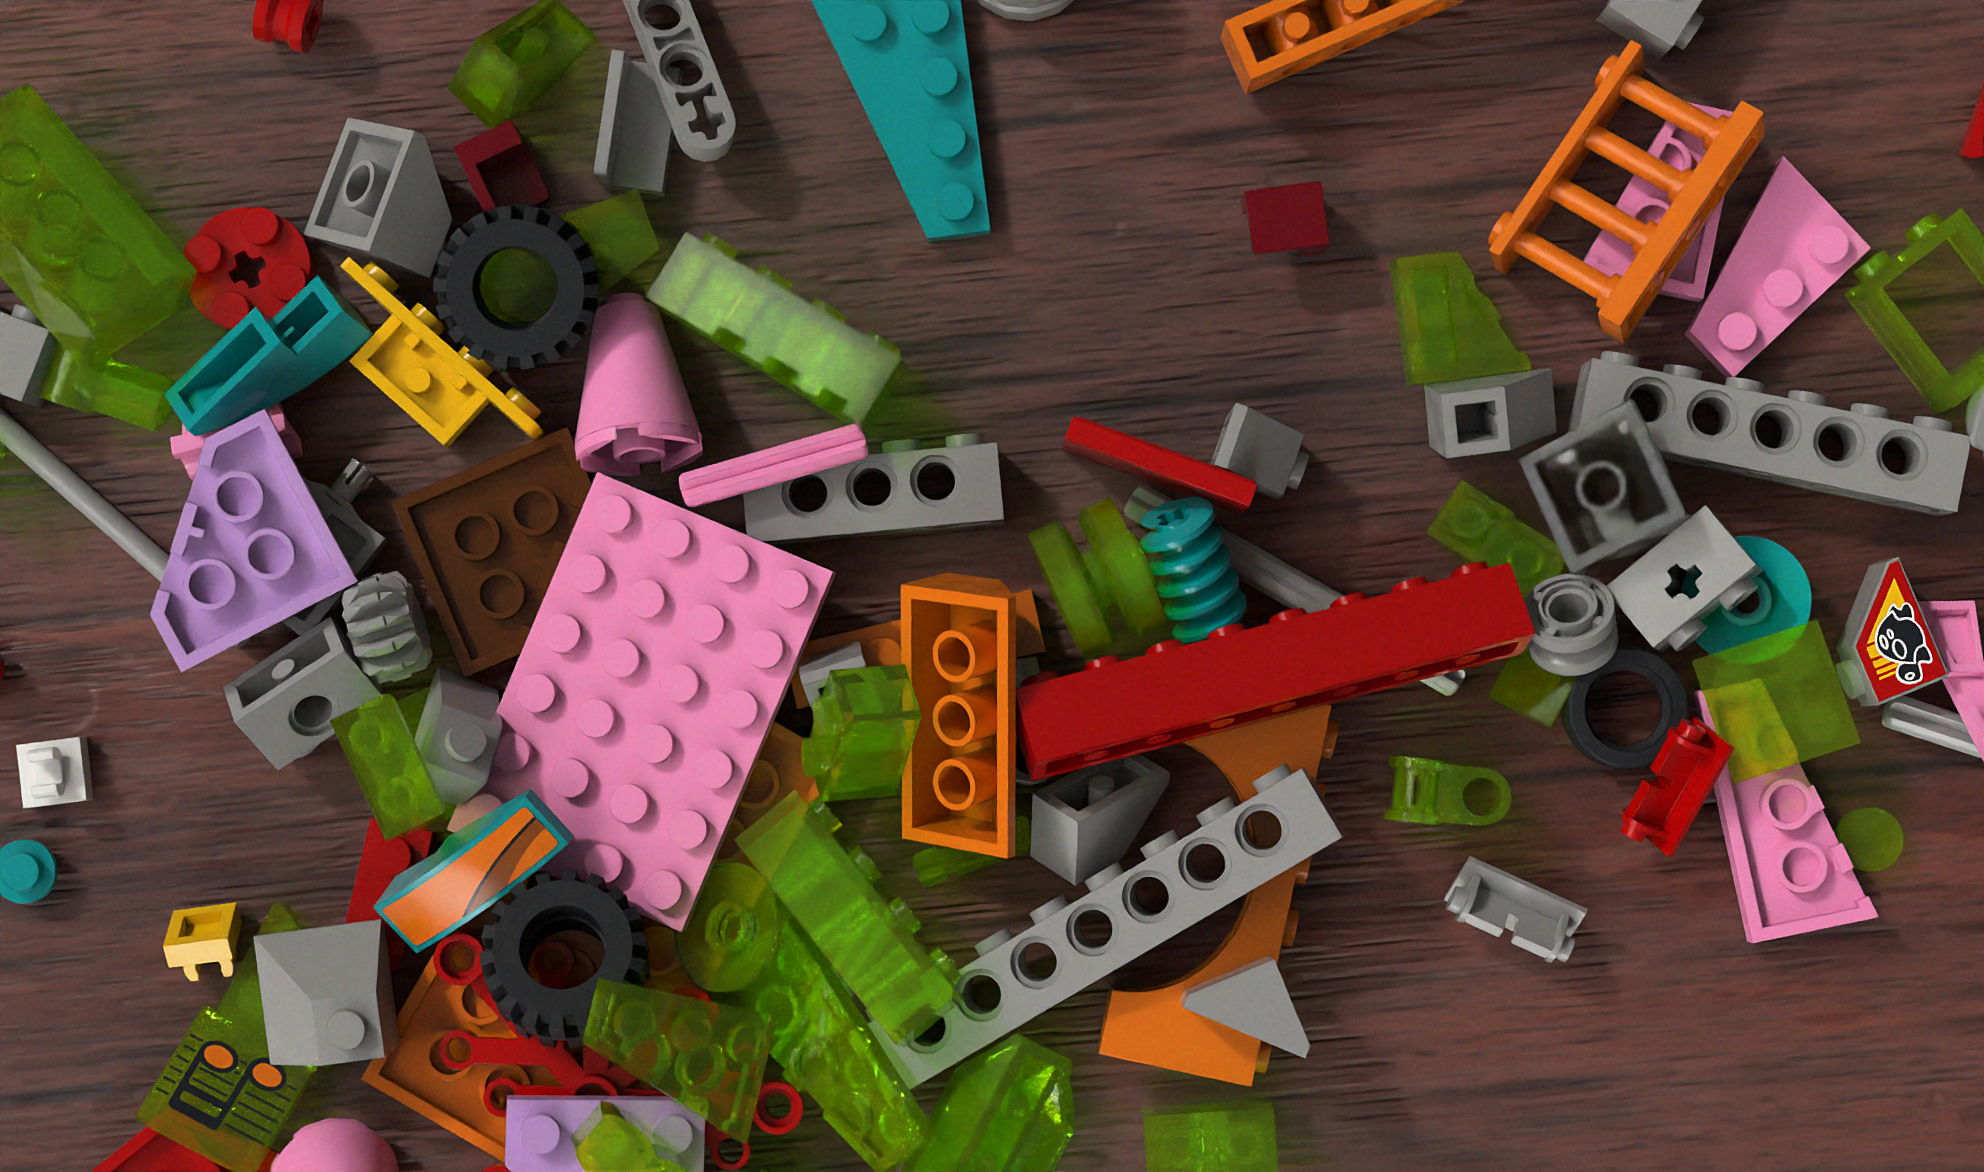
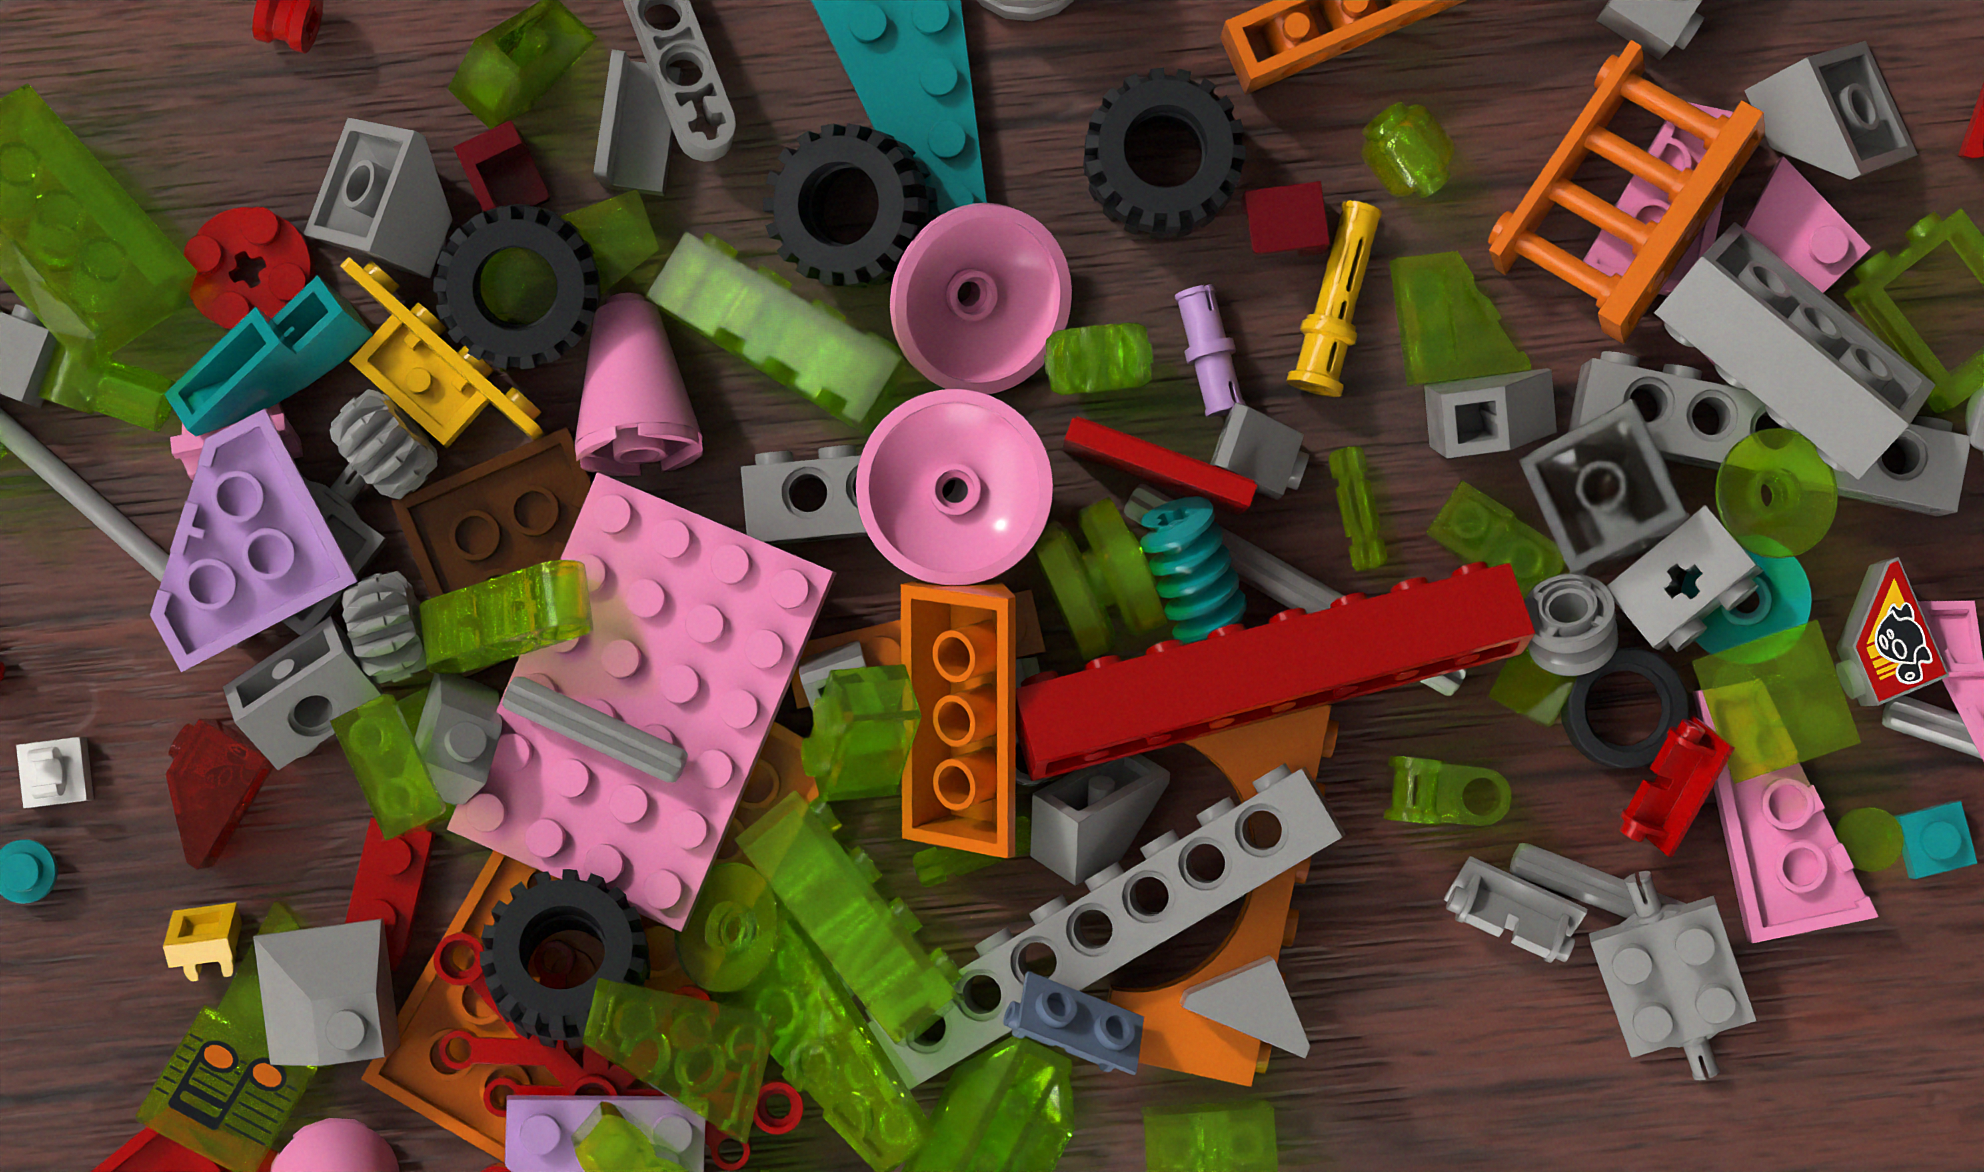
slope [373,789,574,953] -> none
bright pink axle [679,424,868,508] -> none
none -> clear red slope [165,718,274,870]
none -> light grey gear [330,389,438,500]
none -> clear neon green beam [419,560,593,674]
none -> light grey axle [502,677,688,783]
none -> black tyre [763,123,938,288]
none -> bright pink dish [856,389,1053,586]
none -> bright pink dish [890,203,1072,394]
none -> sand blue hinge [1003,971,1144,1075]
none -> clear neon green gear [1044,322,1154,396]
none -> black tyre [1083,67,1246,239]
none -> lavender pin [1175,284,1246,418]
none -> yellow pin [1286,200,1382,397]
none -> clear neon green axle [1328,446,1388,571]
none -> clear neon green head [1360,101,1456,198]
none -> light grey axle [1510,843,1686,918]
none -> light grey plate [1589,871,1756,1080]
none -> light grey slope [1654,222,1936,480]
none -> clear neon green dish [1715,428,1838,558]
none -> light grey slope [1744,41,1918,180]
none -> teal plate [1892,801,1978,879]

